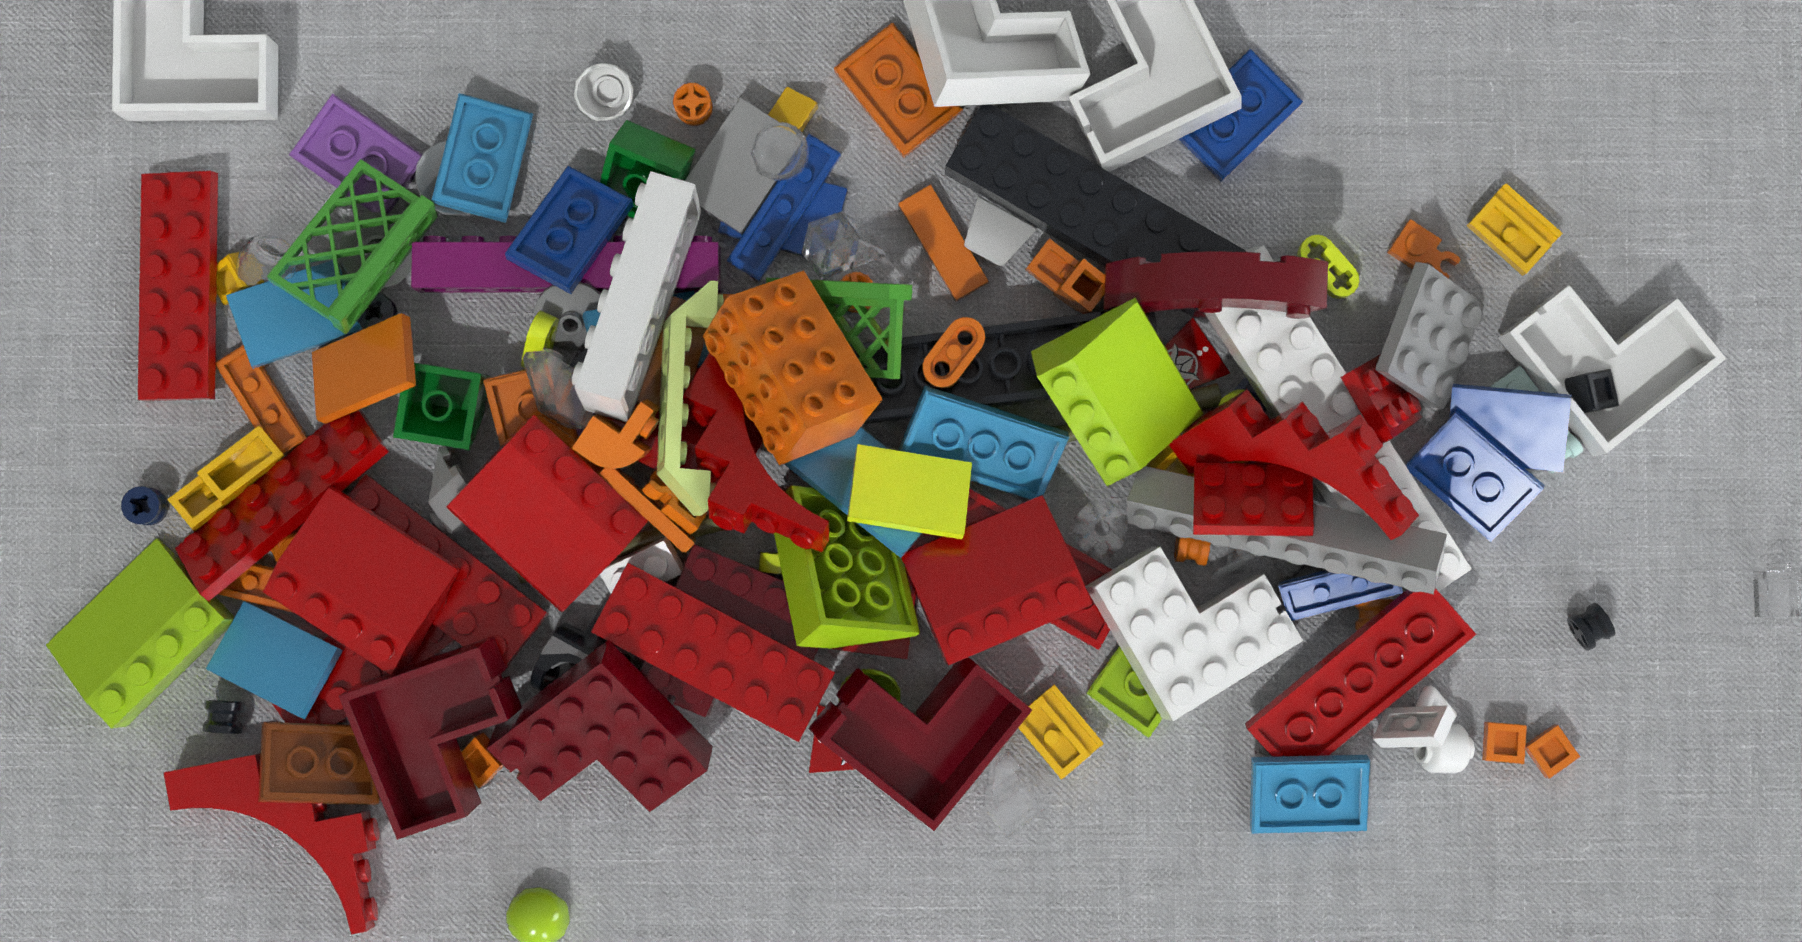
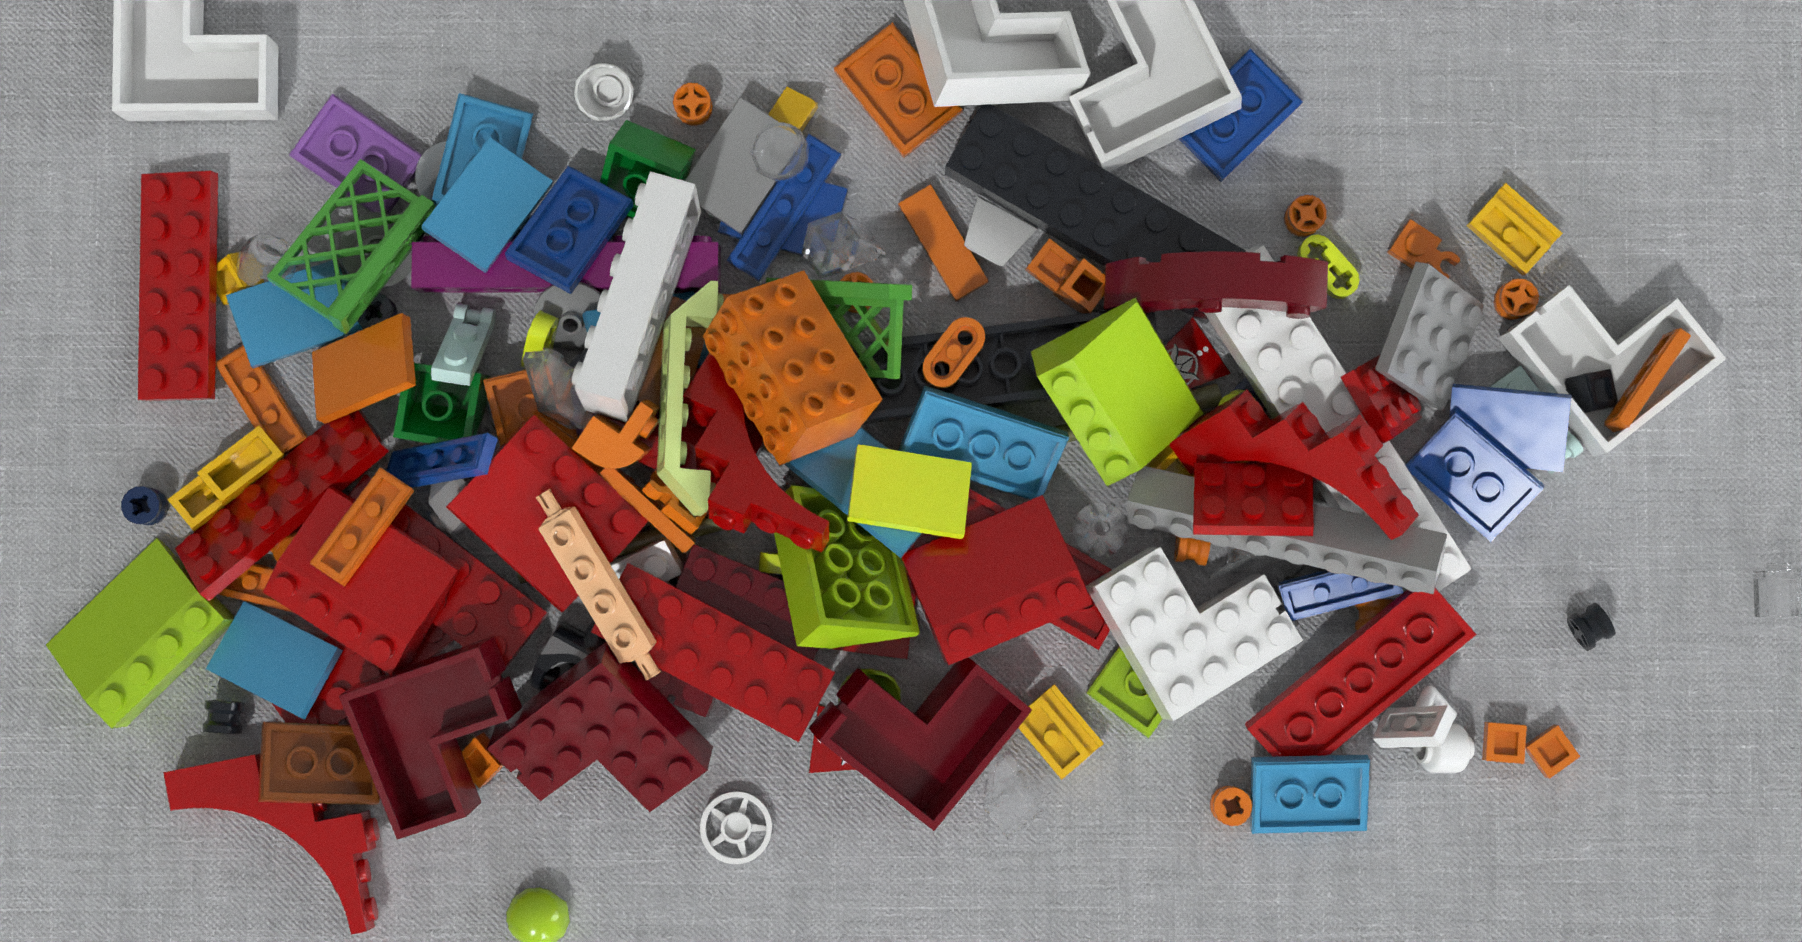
none -> orange tile [310,467,414,587]
none -> blue tile [386,433,498,488]
none -> dark azure tile [422,137,553,273]
none -> light aqua plate [431,303,496,386]
none -> light nougat plate [536,489,661,680]
none -> white wheel [700,791,772,864]
none -> orange wheel [1210,785,1252,826]
none -> orange wheel [1284,195,1327,237]
none -> orange wheel [1493,278,1539,320]
none -> orange tile [1604,328,1691,433]

